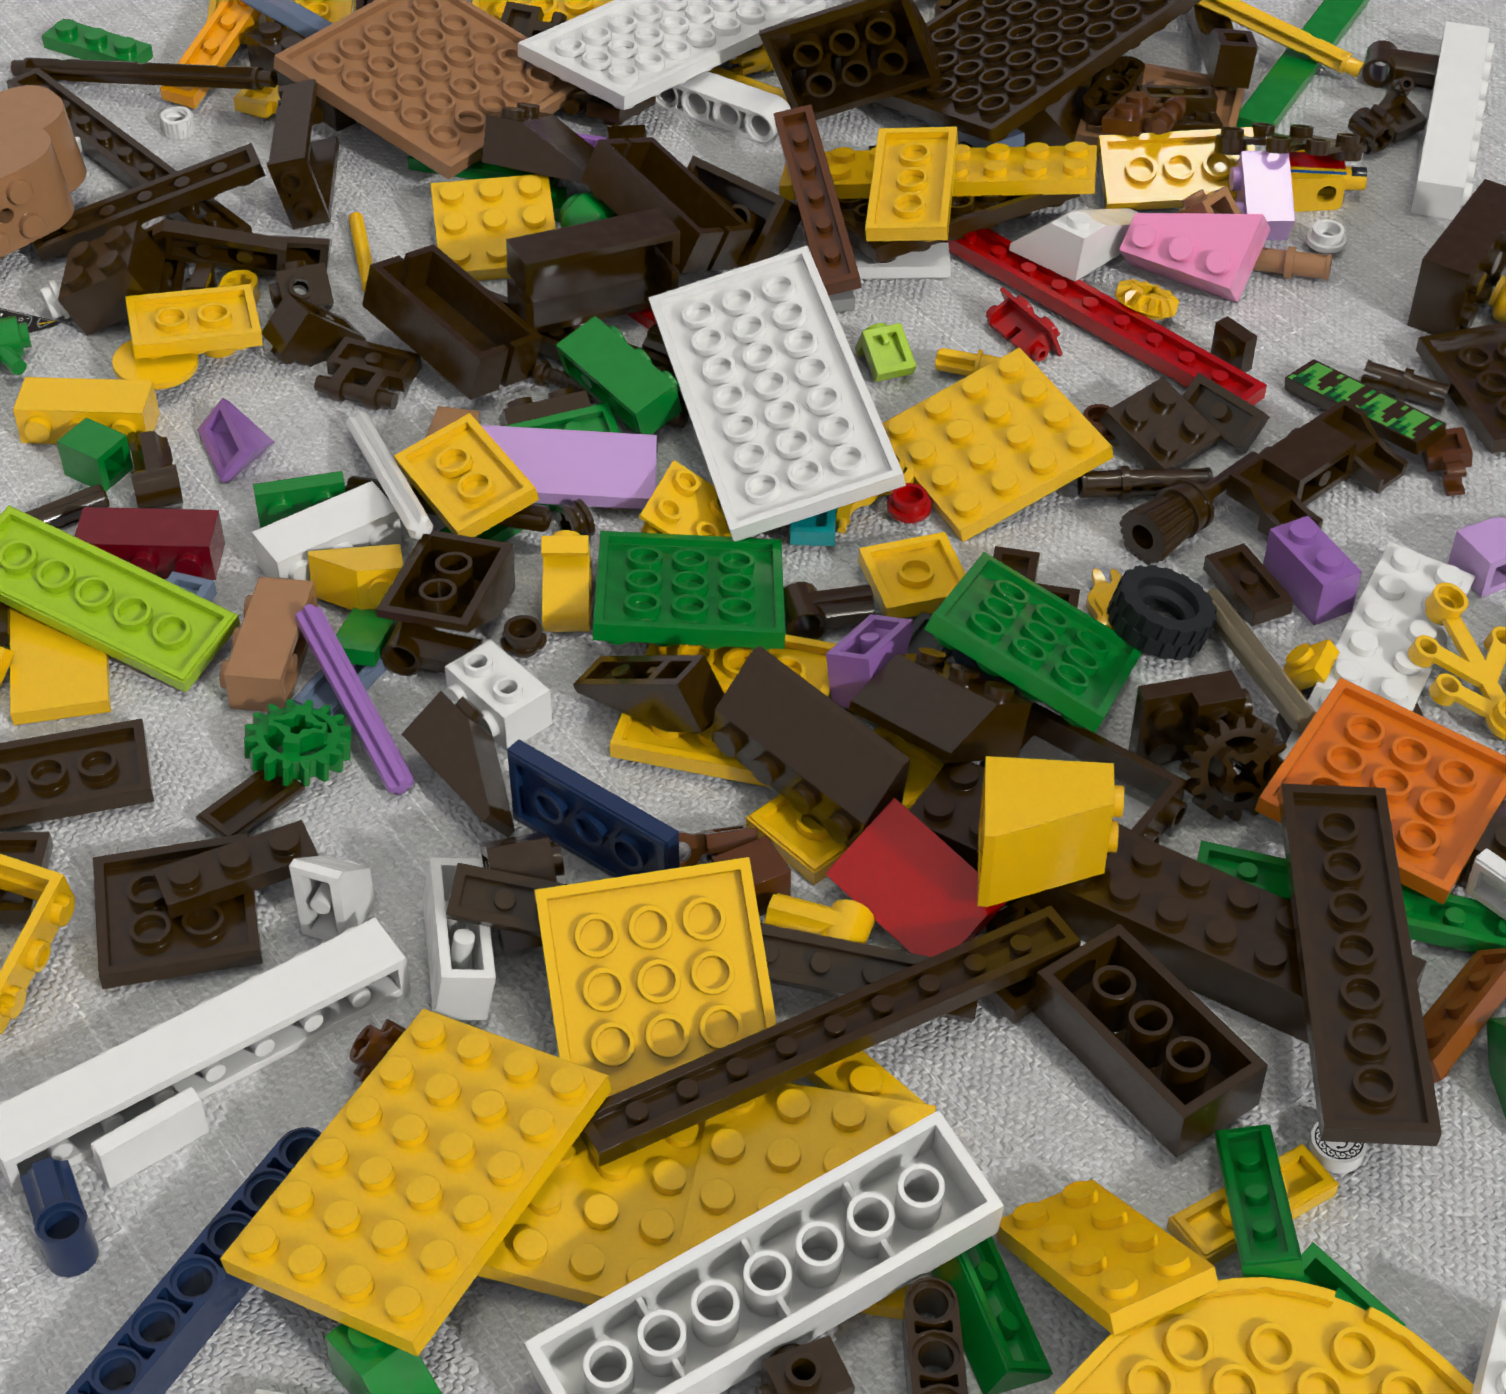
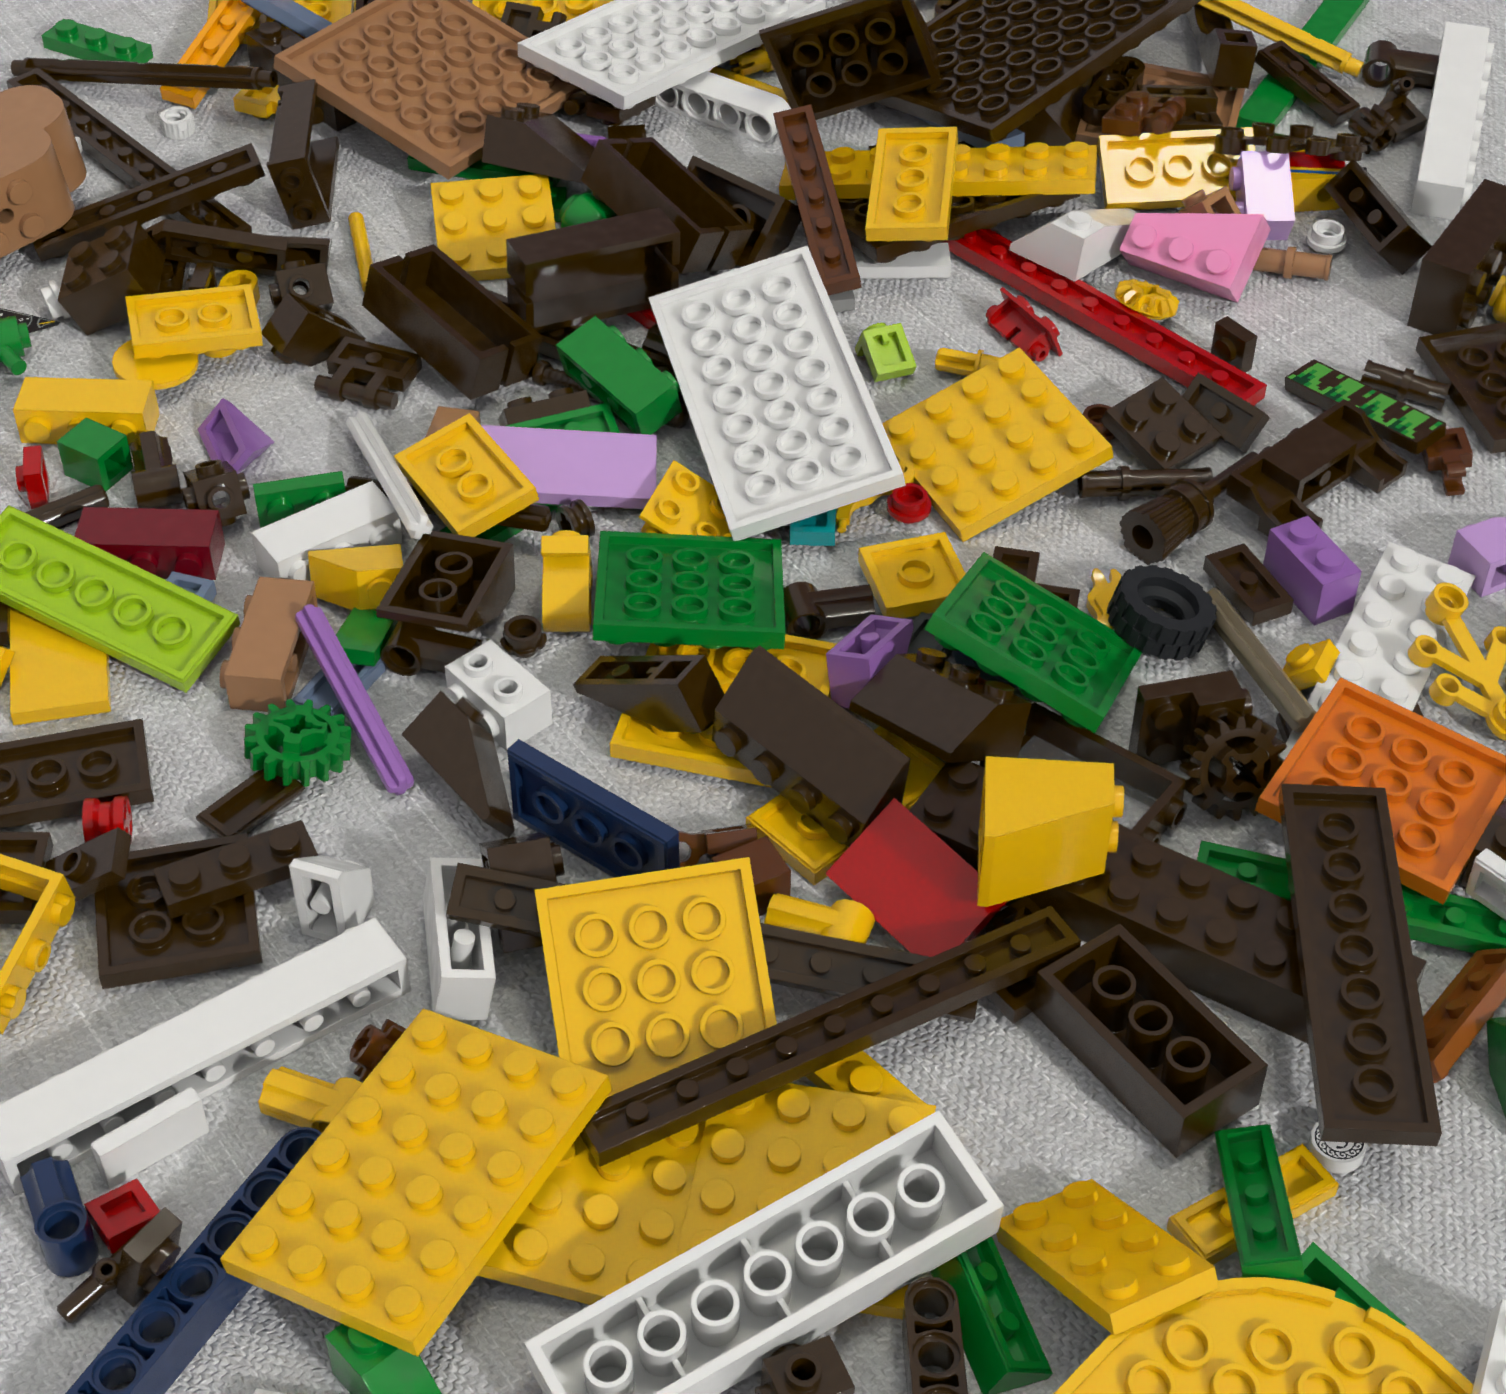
none -> red plate [15,445,49,509]
none -> dark brown plate [45,827,131,902]
none -> dark brown piece [57,1226,145,1323]
none -> red wheel [82,796,133,845]
none -> red plate [84,1178,160,1255]
none -> dark brown plate [116,1207,182,1308]
none -> dark brown brick [181,460,250,527]
none -> yellow piece [258,1066,362,1133]
none -> dark brown tile [1255,40,1361,127]
none -> dark brown brick [1324,159,1432,275]

